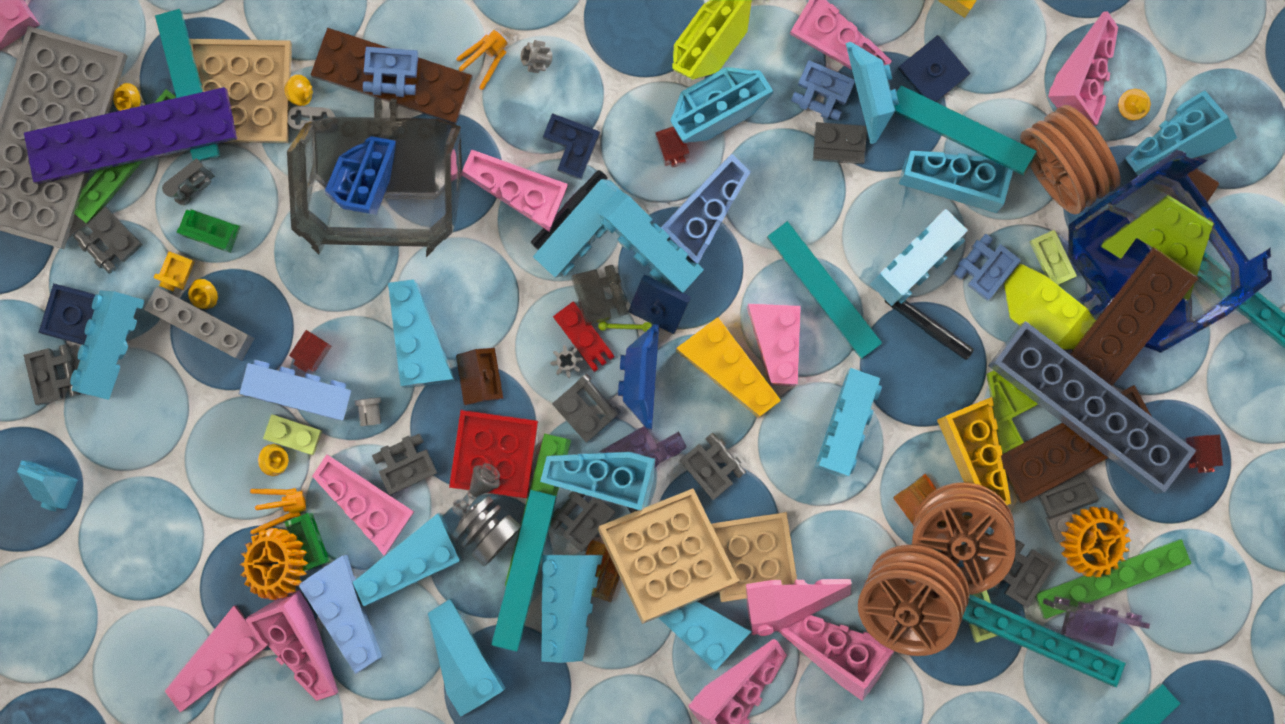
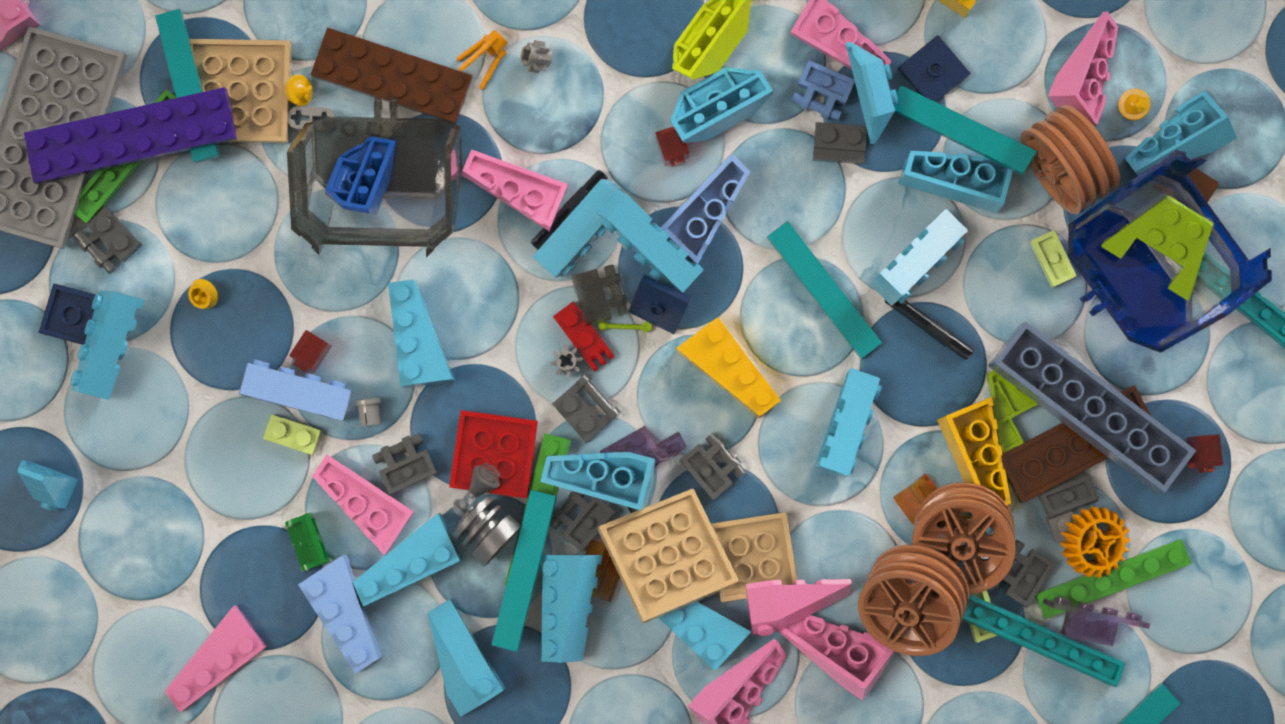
dark grey plate [24,344,81,406] -> none
yellow hat [113,83,141,111] -> none
light grey brick [144,287,254,361] -> none
yellow bracket [153,251,195,292] -> none
dark grey plate [162,158,215,205] -> none
green hinge [176,209,240,253] -> none
light orange gear [239,528,308,600] -> none
bright pink wedge [245,590,338,701] -> none
light orange plant [250,488,306,535] -> none
yellow hat [258,444,289,476] -> none
medium blue plate [363,47,419,97] -> none
reddish brown panel [456,348,503,405] -> none
dark blue plate [543,113,600,180] -> none
blue wedge [618,324,659,430] -> none
bright pink wedge [746,304,800,387] -> none
medium blue plate [953,234,1021,301] -> none
neon yellow wedge [1003,264,1095,350] -> none
reddish brown plate [1070,246,1198,386] -> none

